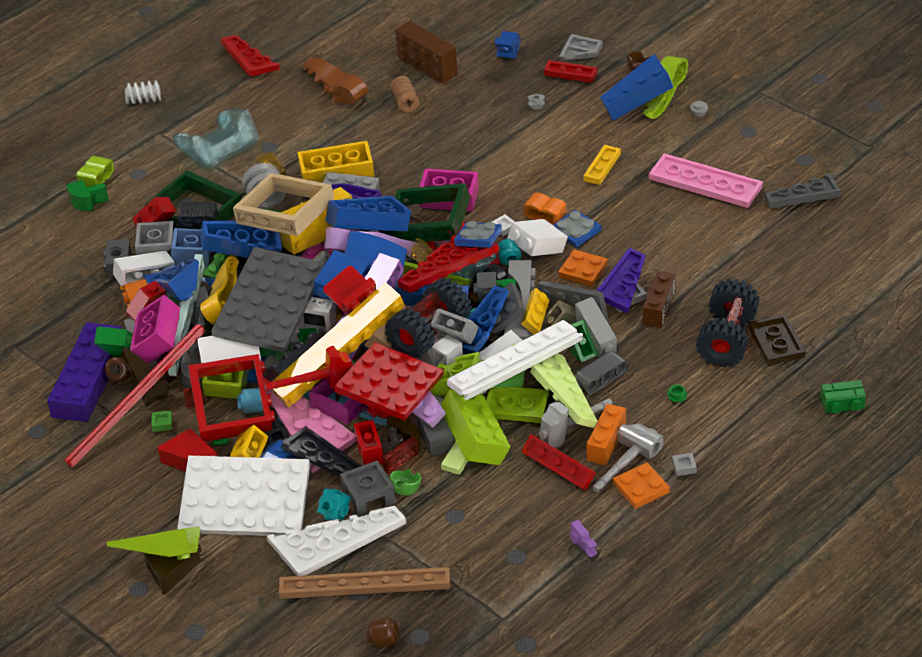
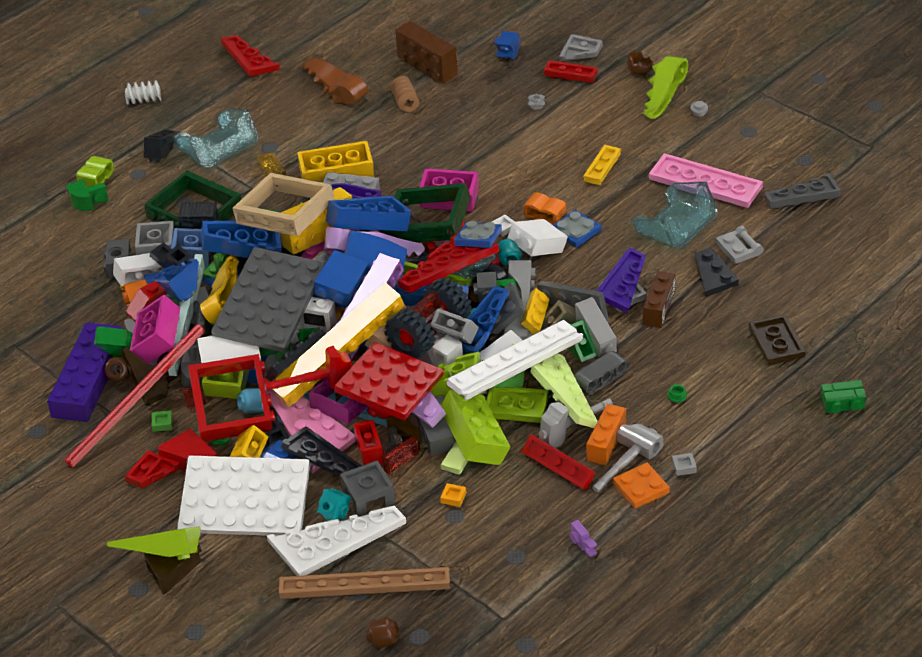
red brick [132,197,177,227] -> none
light grey wheel [242,163,286,209] -> none
red bracket [323,266,376,315] -> none
bright green hair [389,469,422,496] -> none
clear yellow plate [411,239,433,263] -> none
orange plate [558,249,608,287] -> none
blue wedge [600,54,674,121] -> none
black plate [696,278,760,367] -> none
none -> red wing [125,450,181,488]
none -> black slope [143,129,180,162]
none -> black brick [150,242,191,270]
none -> light orange plate [440,483,467,507]
none -> clear light blue windscreen [632,181,717,248]
none -> black wing [695,247,739,297]
none -> light grey plate [716,226,764,264]

